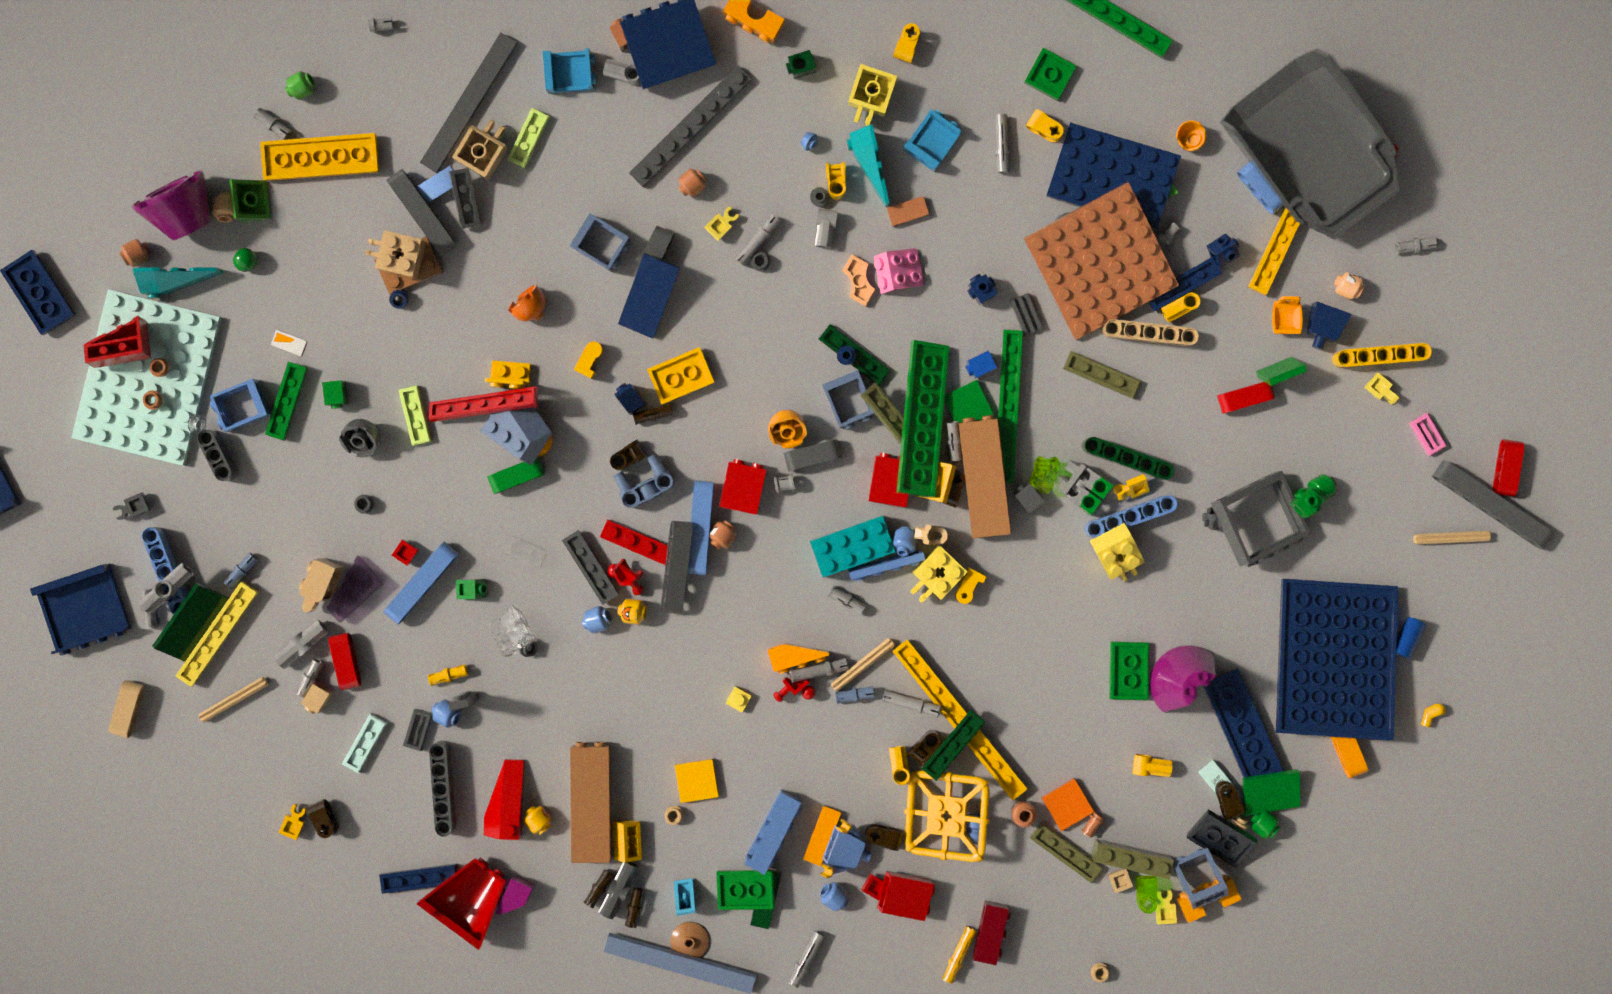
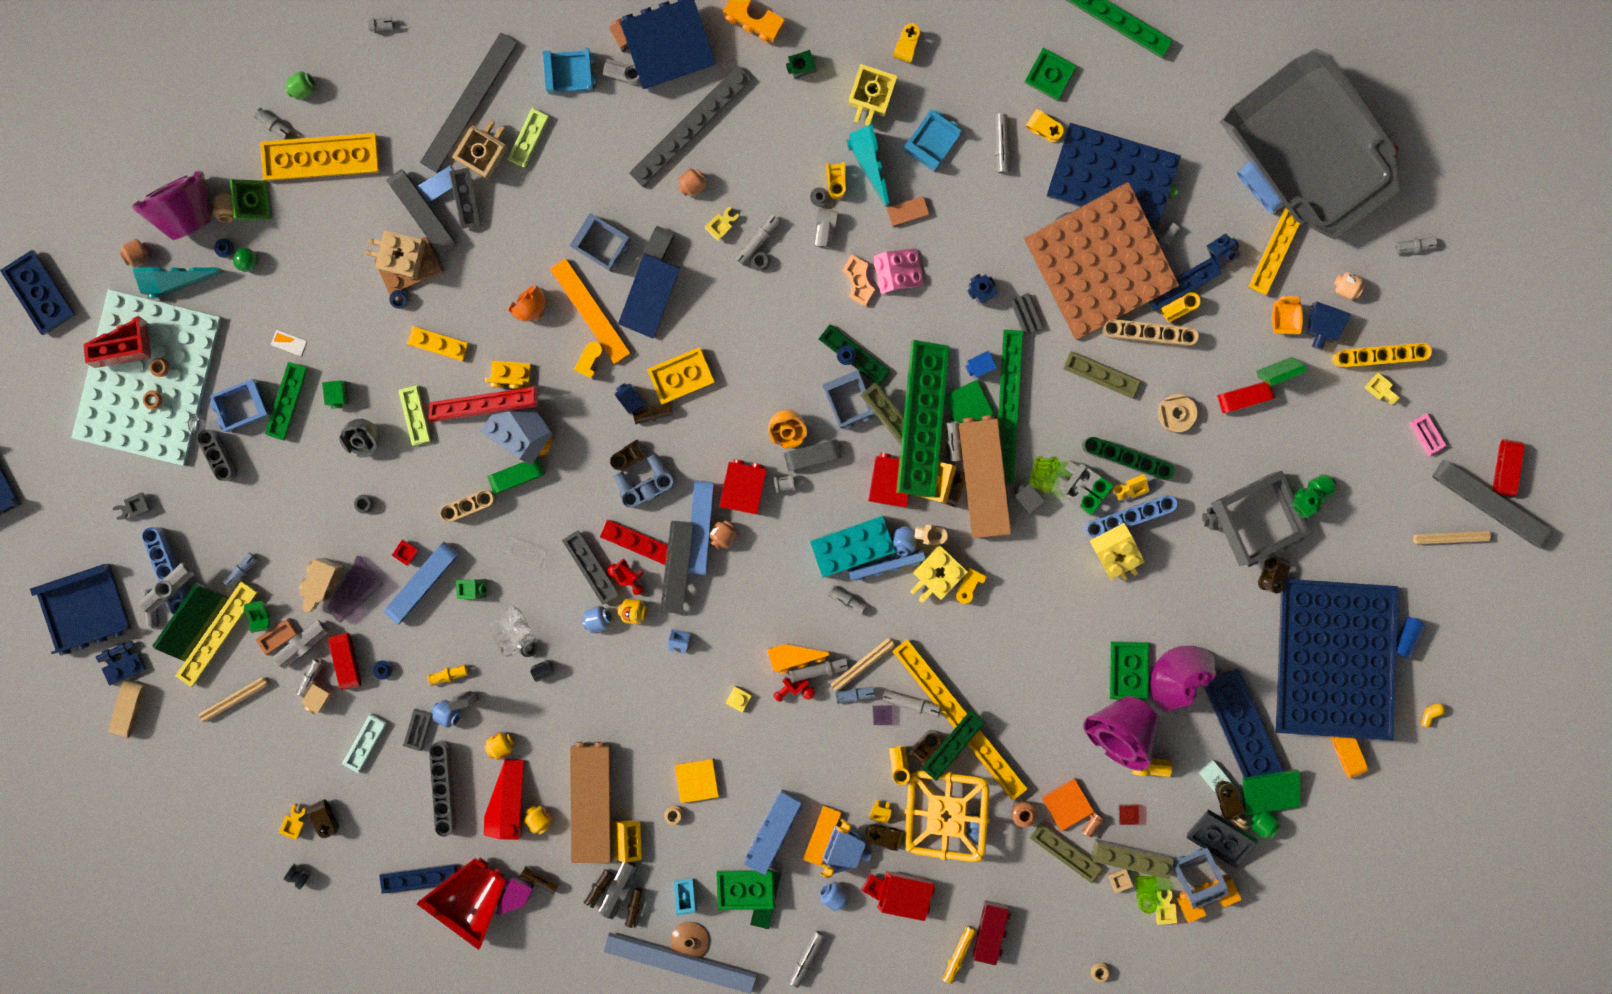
medium blue plate [801,132,818,151] -> none
light orange hair [1176,120,1207,152] -> none
none -> dark blue plate [96,640,146,686]
none -> dark blue plate [214,238,234,258]
none -> green bracket [243,601,270,633]
none -> nougat tile [256,618,299,655]
none -> black wheel [283,863,311,890]
none -> dark blue plate [373,660,393,680]
none -> yellow plate [407,326,469,361]
none -> tan beam [440,490,496,522]
none -> yellow head [485,732,515,760]
none -> dark brown pin [520,866,559,894]
none -> black brick [530,660,554,682]
none -> light orange tile [550,258,631,364]
none -> medium blue tile [668,629,691,654]
none -> yellow tile [869,800,891,824]
none -> clear purple tile [872,705,892,725]
none -> magenta cone [1083,696,1159,771]
none -> clear red tile [1118,804,1139,825]
none -> tan plate [1158,394,1197,433]
none -> dark brown piece [1258,555,1290,594]

